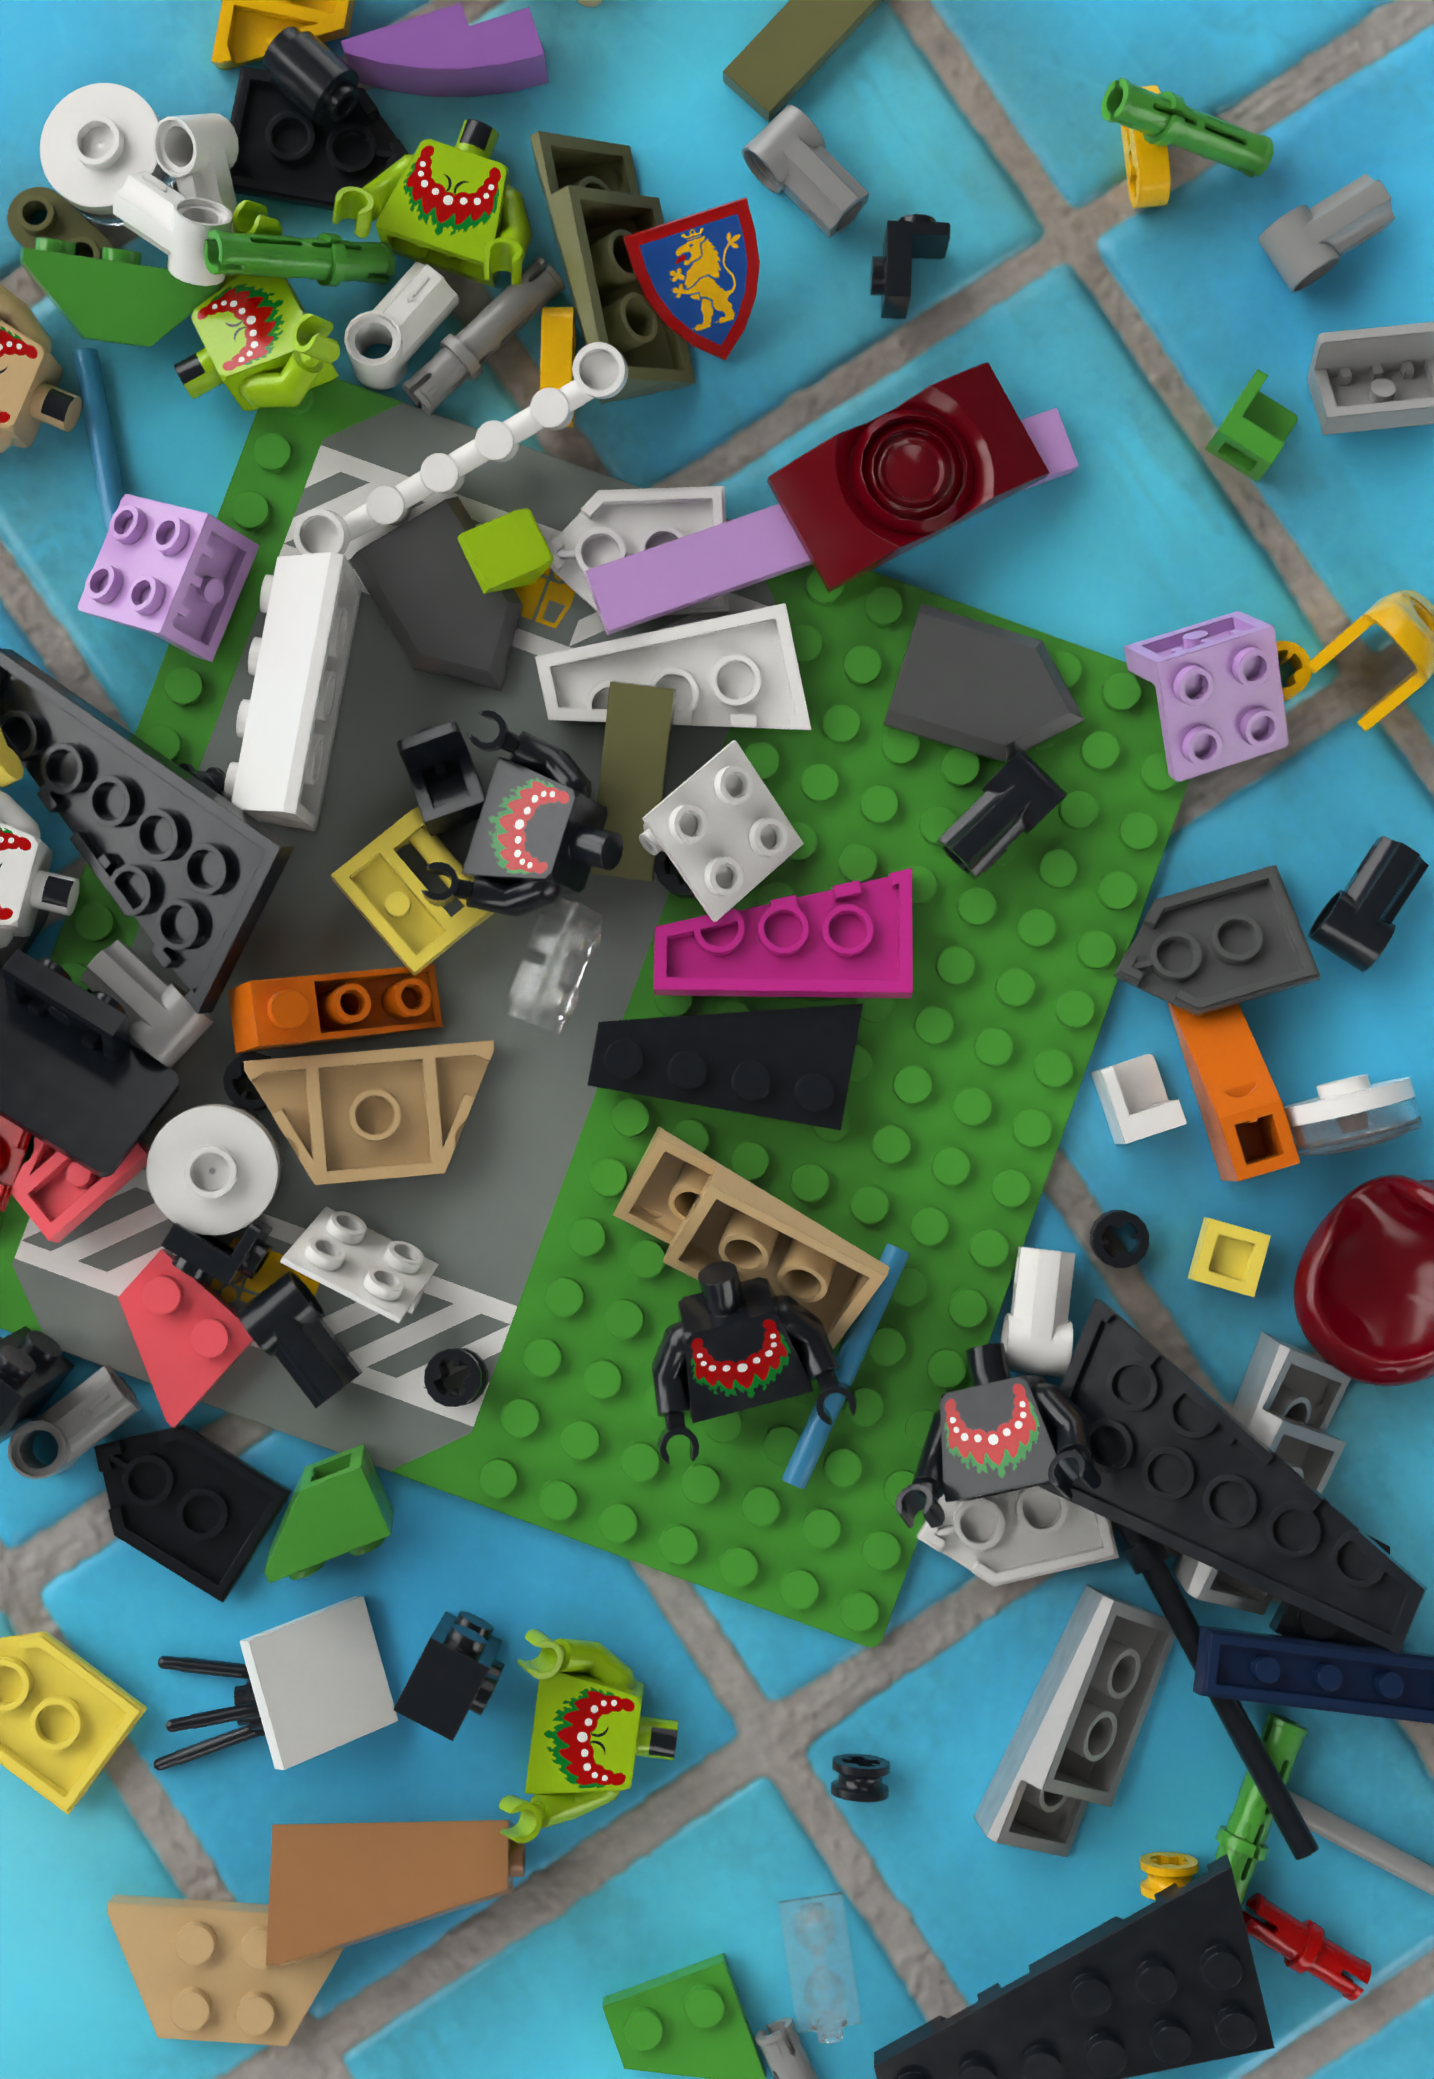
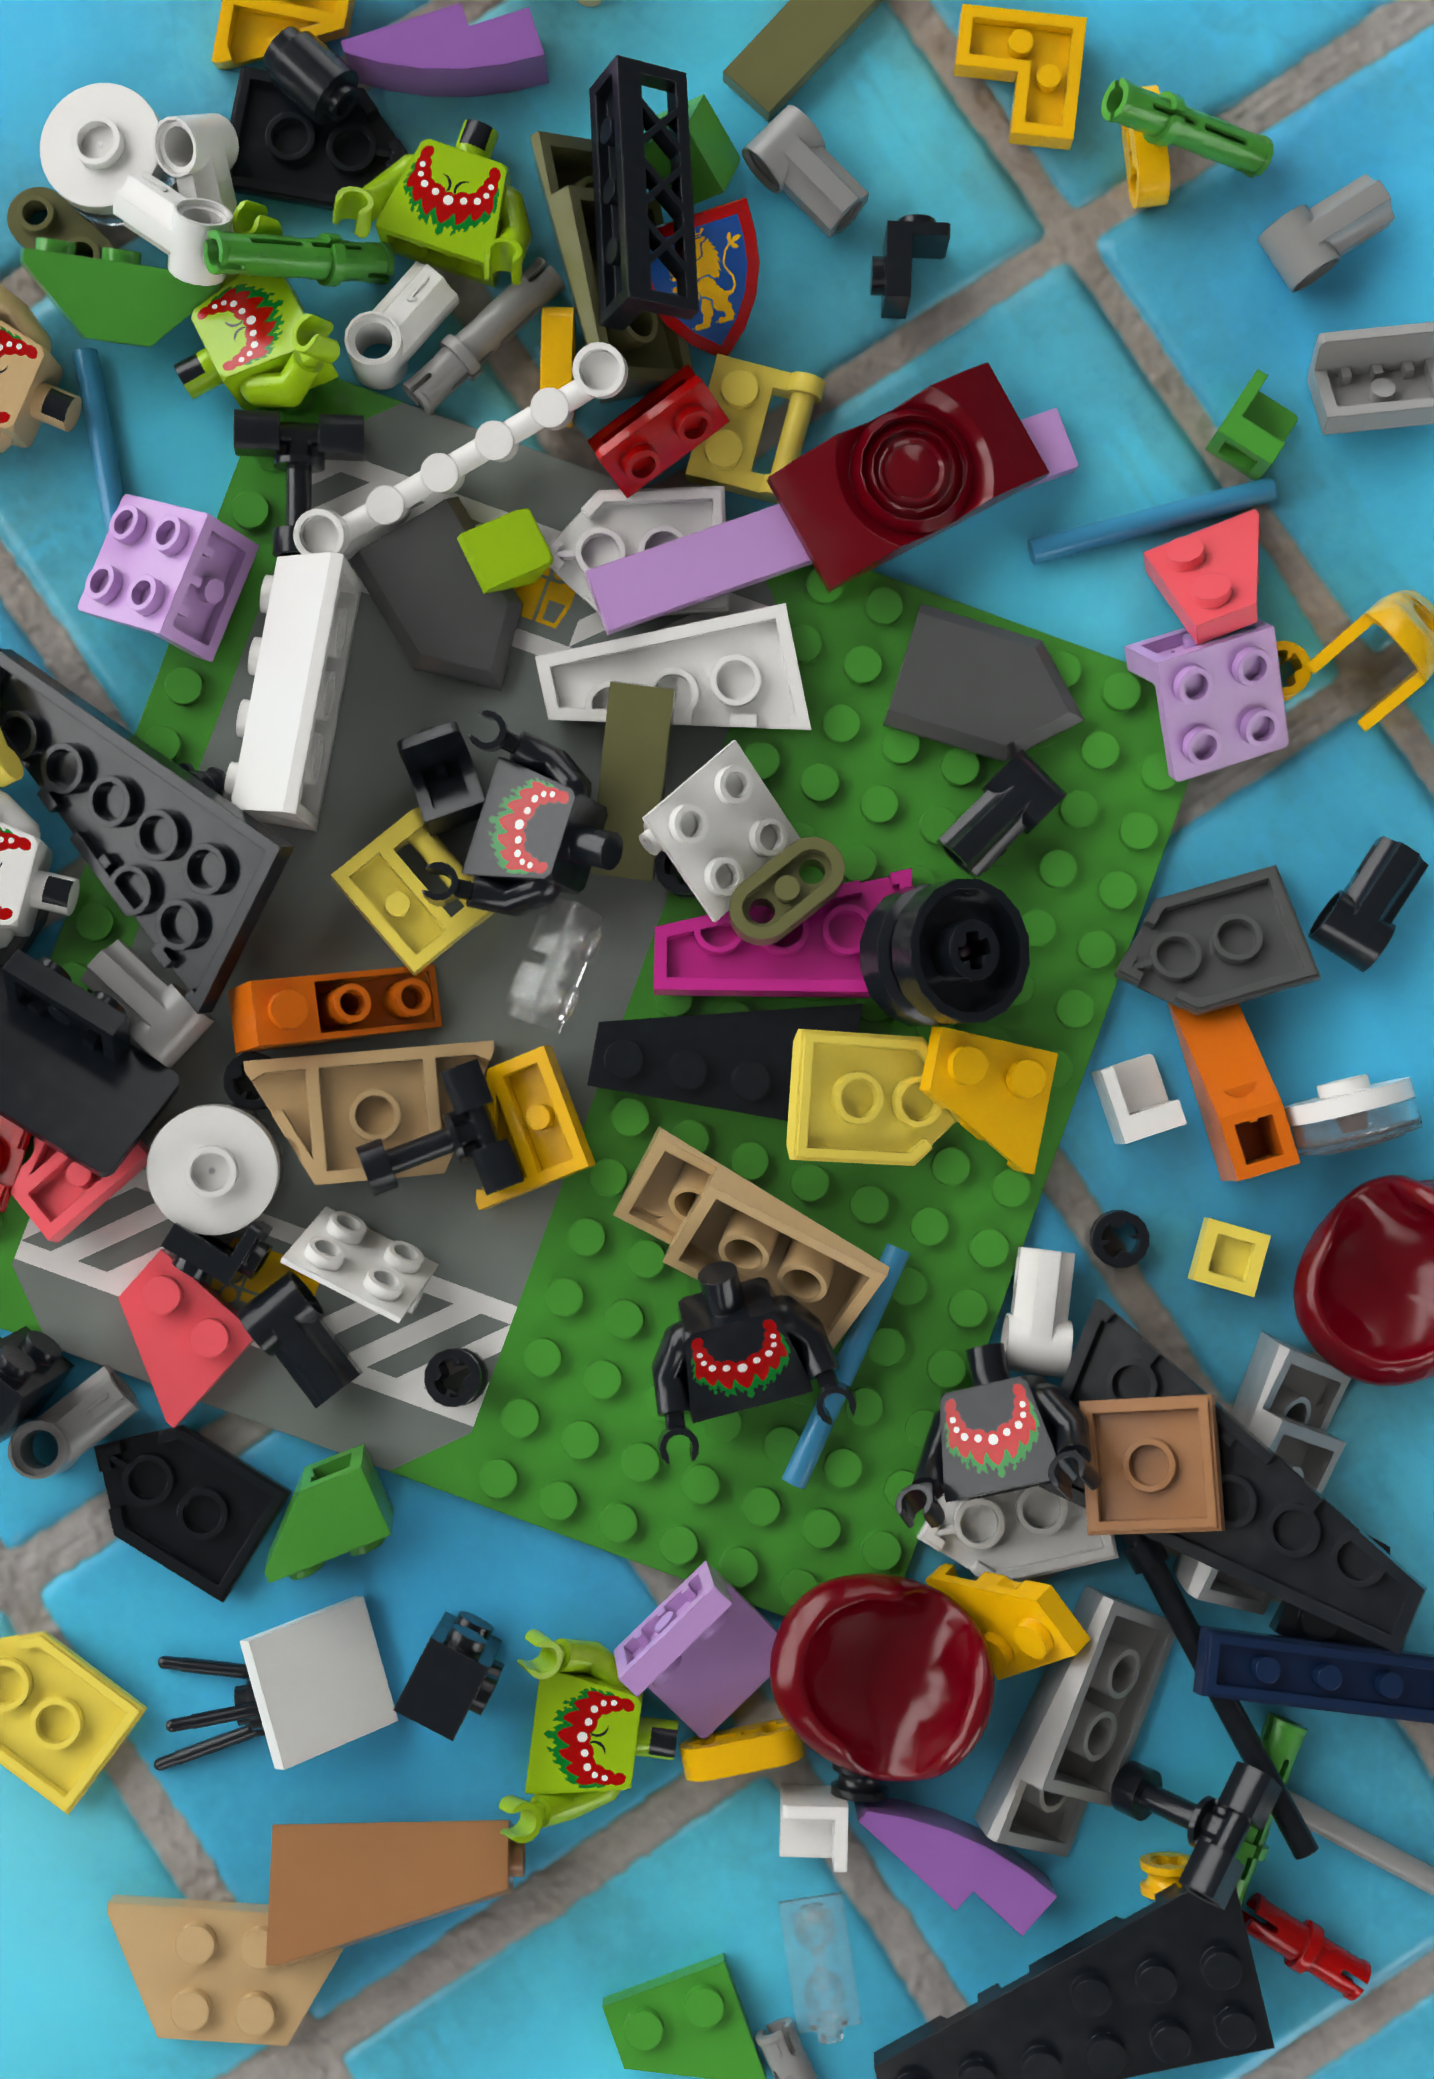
none -> black bar [234,409,364,558]
none -> black bar [356,1059,524,1196]
none -> yellow wing [475,1045,596,1210]
none -> red bracket [587,364,730,499]
none -> black fence [589,55,699,331]
none -> lavender bracket [613,1561,778,1739]
none -> bright green panel [644,94,740,205]
none -> yellow beam [679,1719,805,1782]
none -> light yellow plate [685,354,826,504]
none -> olive plate [729,837,845,946]
none -> dark red piece [770,1573,995,1782]
none -> white panel [779,1784,849,1872]
none -> light yellow tile [786,1029,959,1166]
none -> medium lavender slope [854,1798,1057,1936]
none -> black wheel [860,879,1030,1026]
none -> yellow wing [919,1026,1058,1175]
none -> yellow wing [925,1563,1091,1680]
none -> yellow plate [953,4,1087,150]
none -> dark azure bar [1028,476,1277,564]
none -> medium nougat tile [1079,1394,1225,1535]
none -> black bar [1111,1761,1282,1910]
none -> coral wing [1143,509,1261,645]

